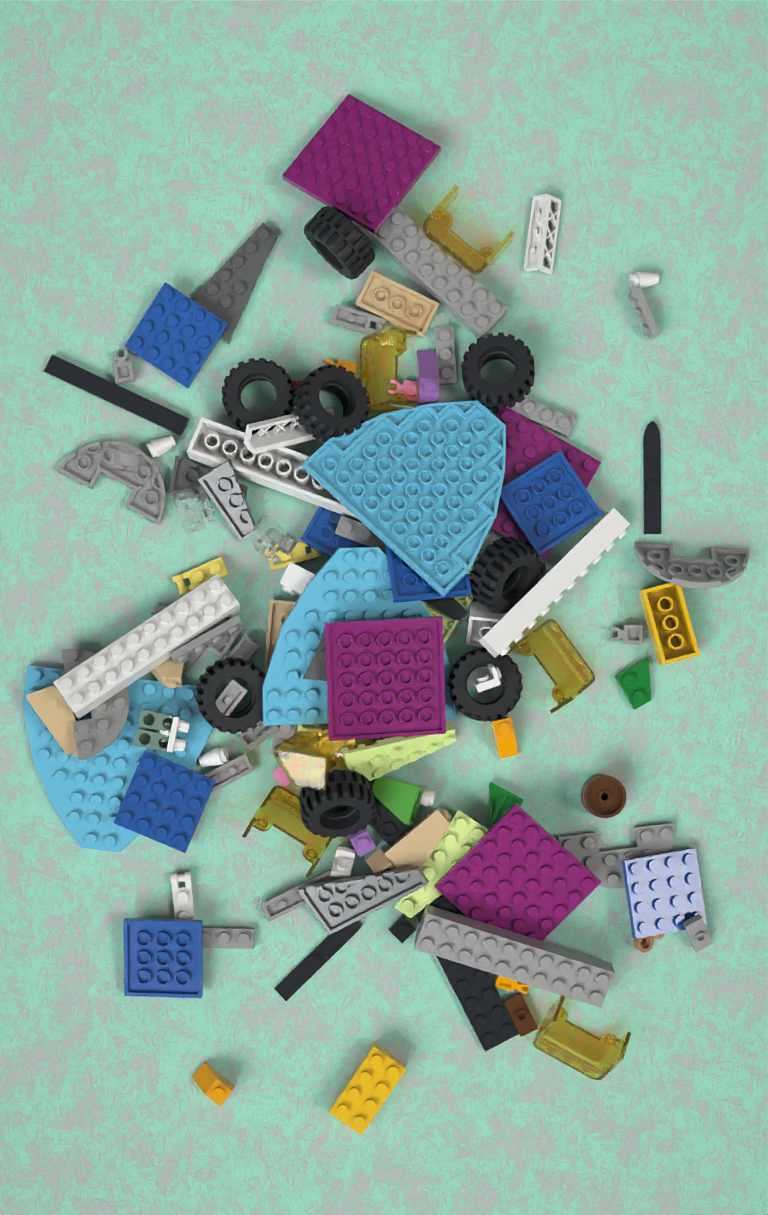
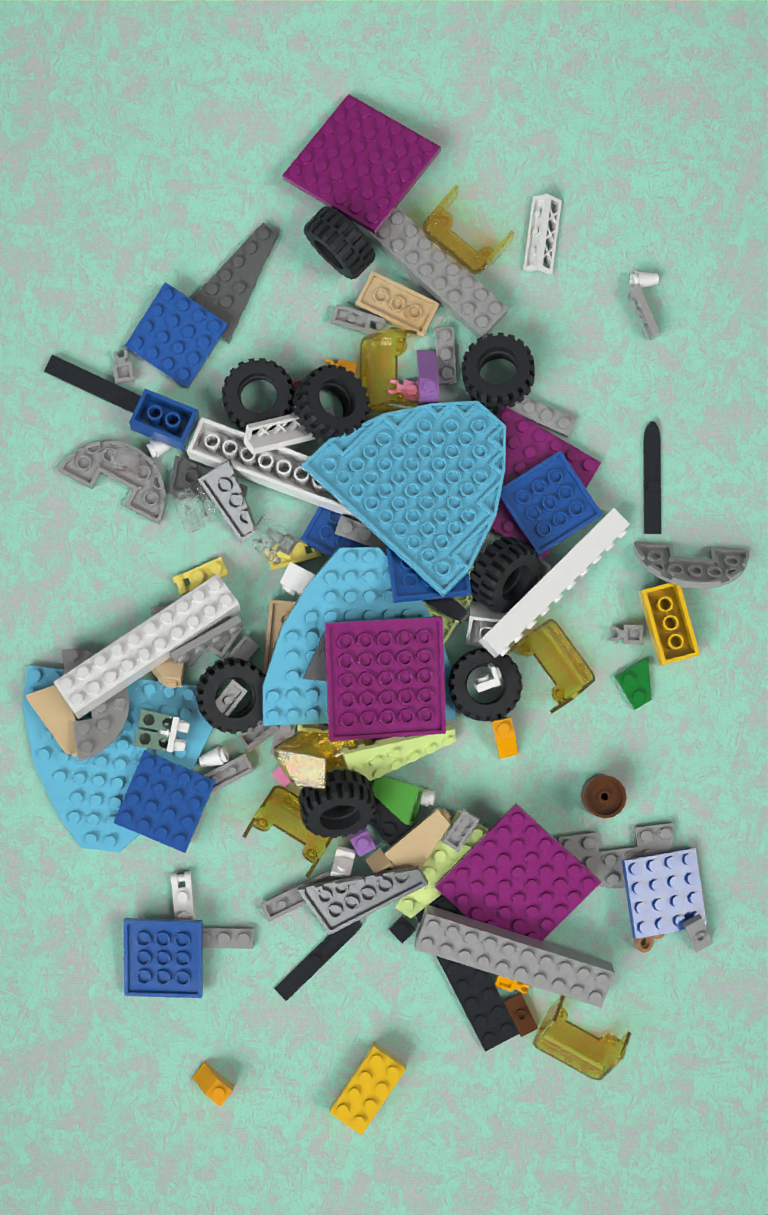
green wing [488,782,524,826] -> none
none -> blue brick [129,389,199,451]
none -> light grey plate [442,808,480,852]

